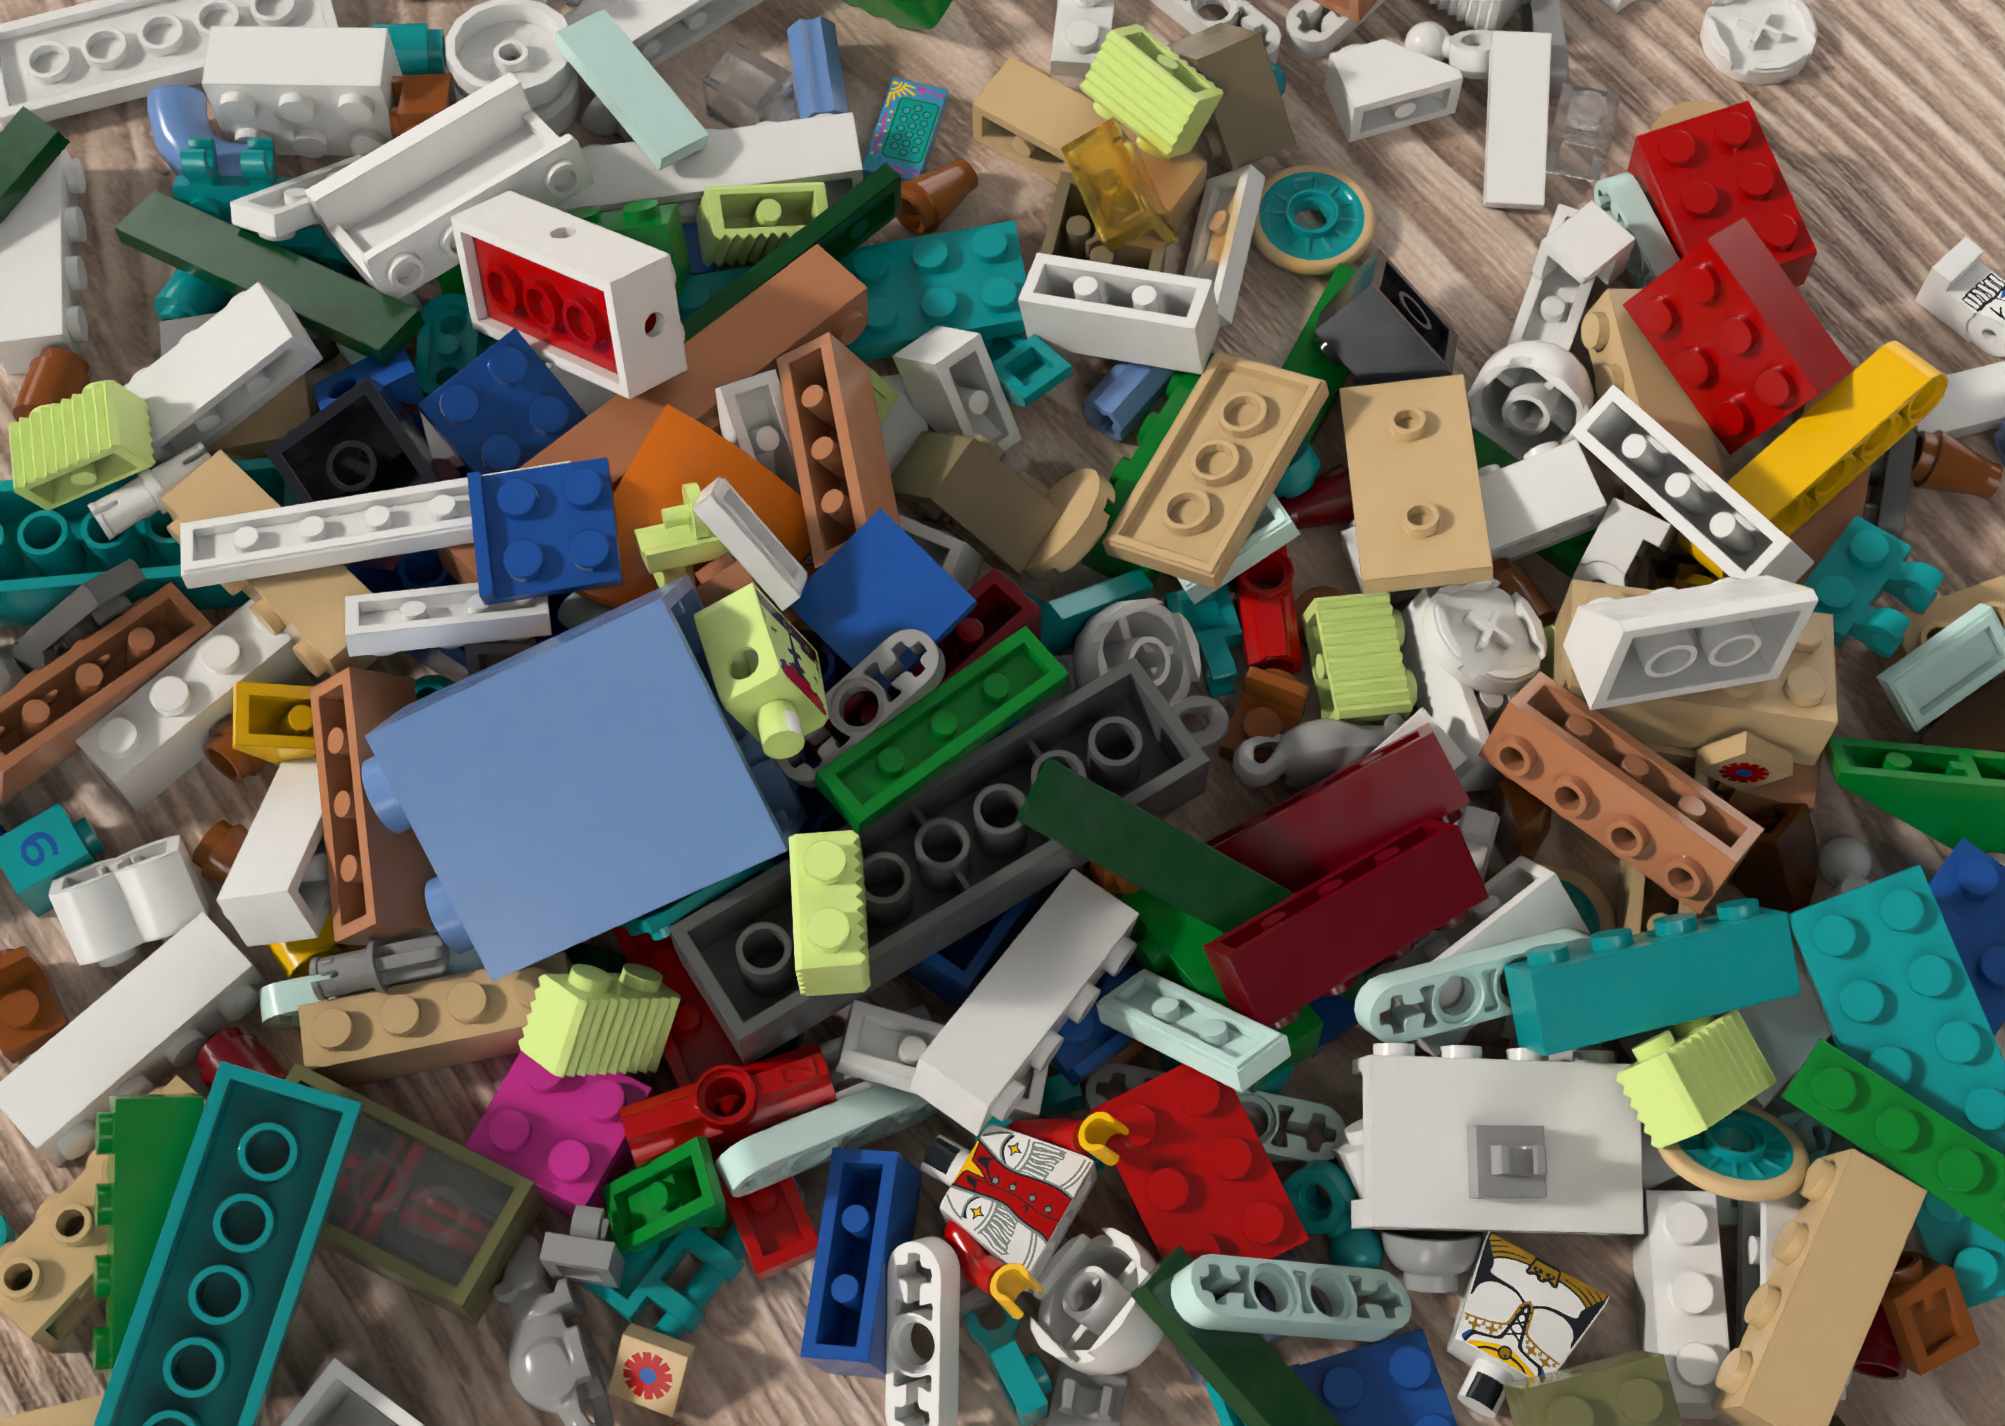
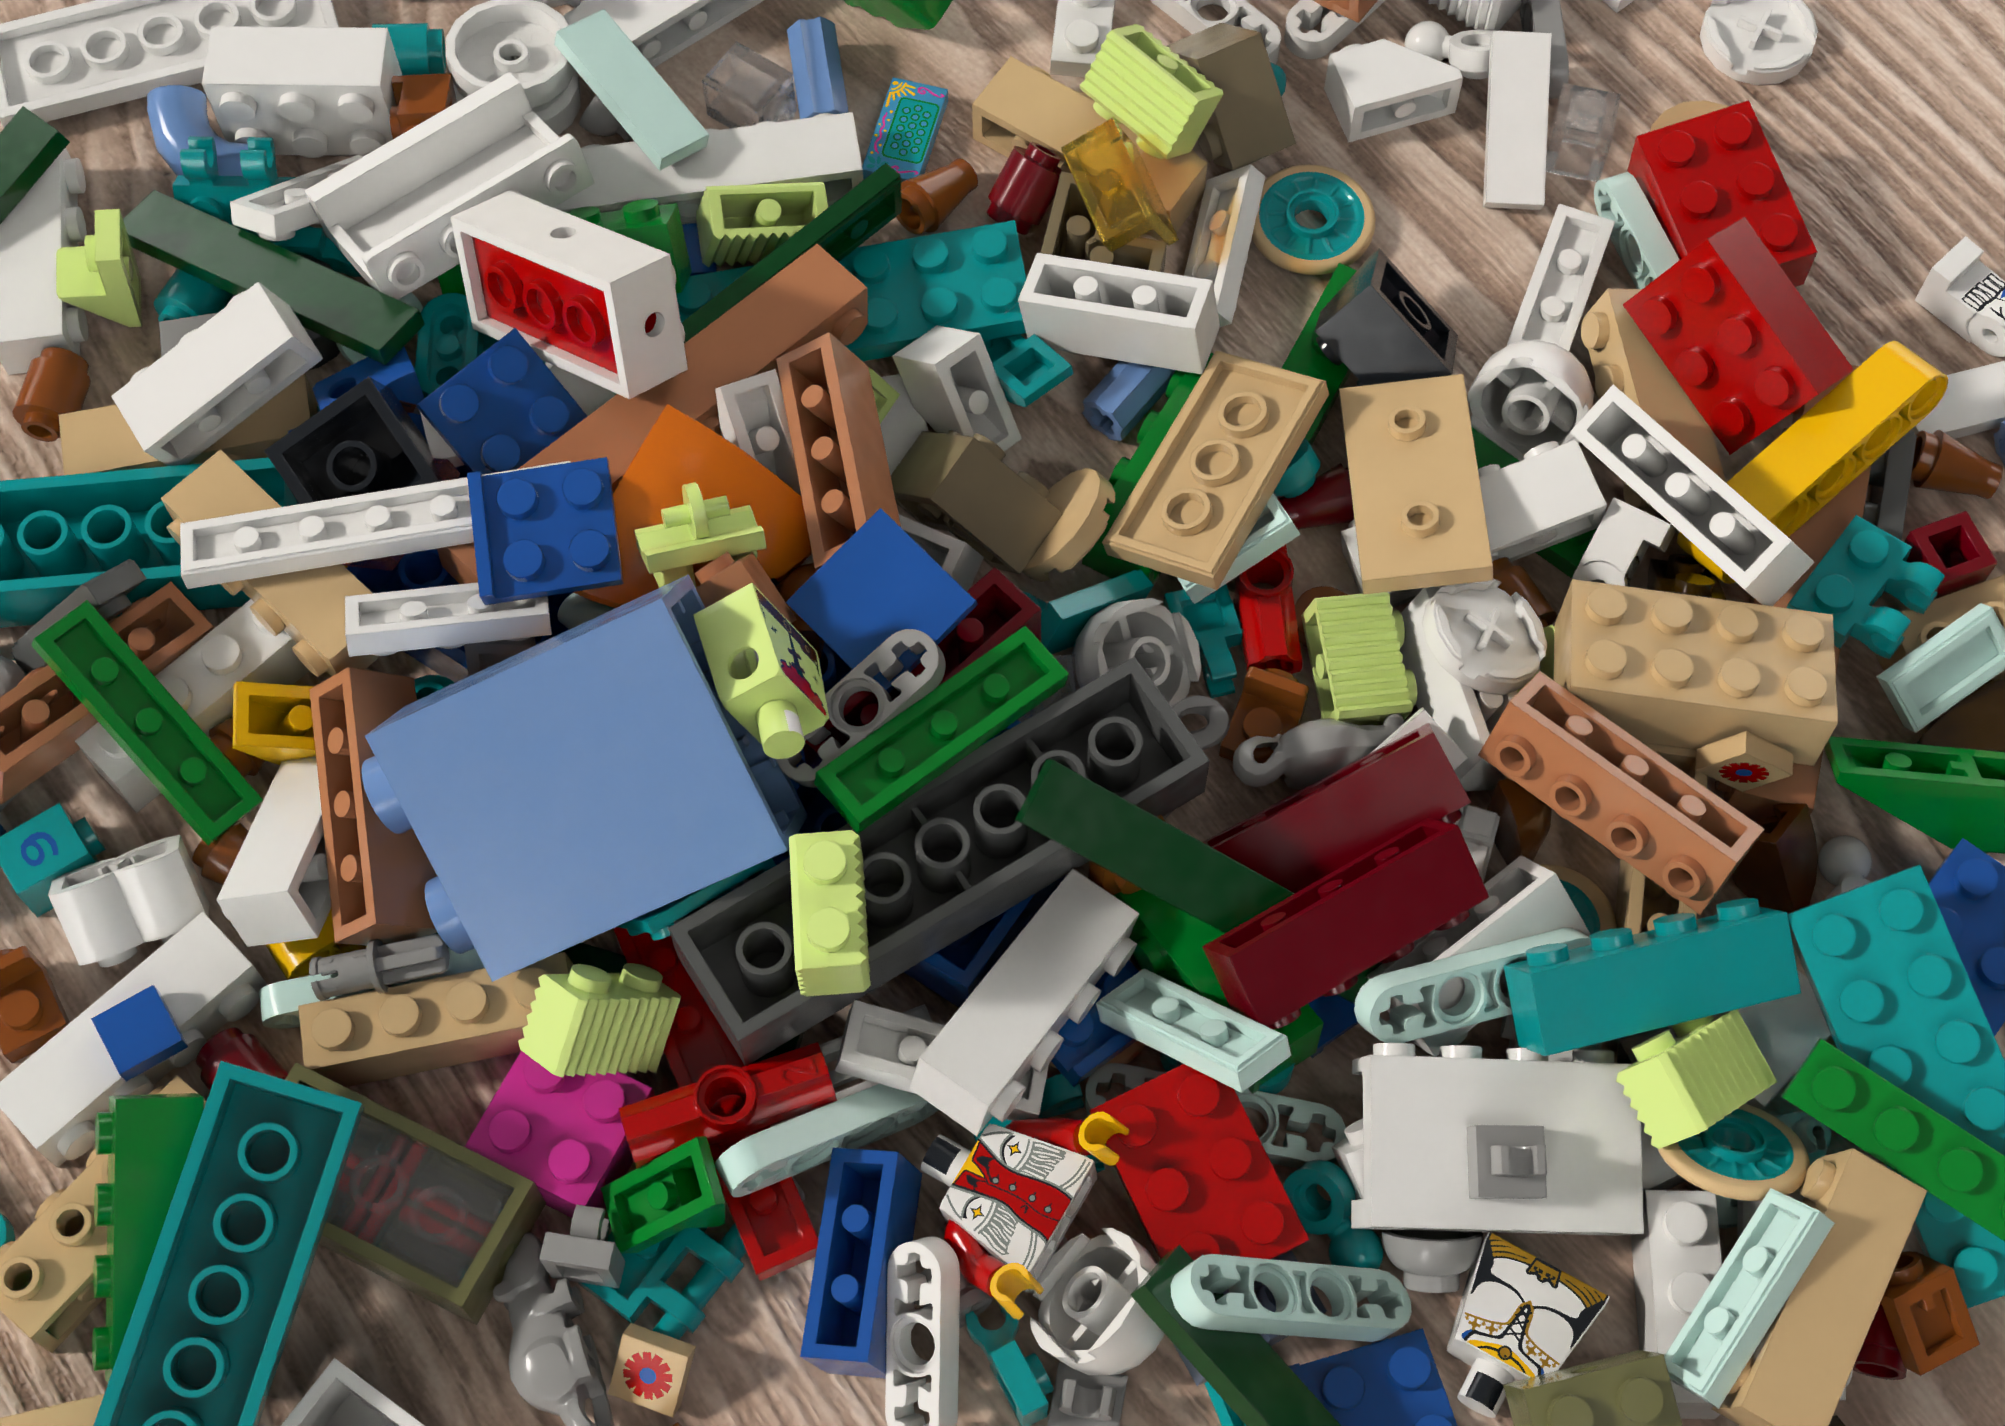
yellowish green brick [8,380,156,511] -> none
white pin [87,441,211,540] -> none
white tile [693,476,808,611] -> none
white panel [1532,200,1636,285] -> none
white slope [1563,575,1819,710] -> none
none -> green plate [31,600,263,846]
none -> yellowish green slope [56,209,142,327]
none -> blue tile [91,985,188,1082]
none -> dark red brick [986,142,1064,235]
none -> light aqua tile [1664,1188,1835,1409]
none -> dark red brick [1904,511,1998,600]

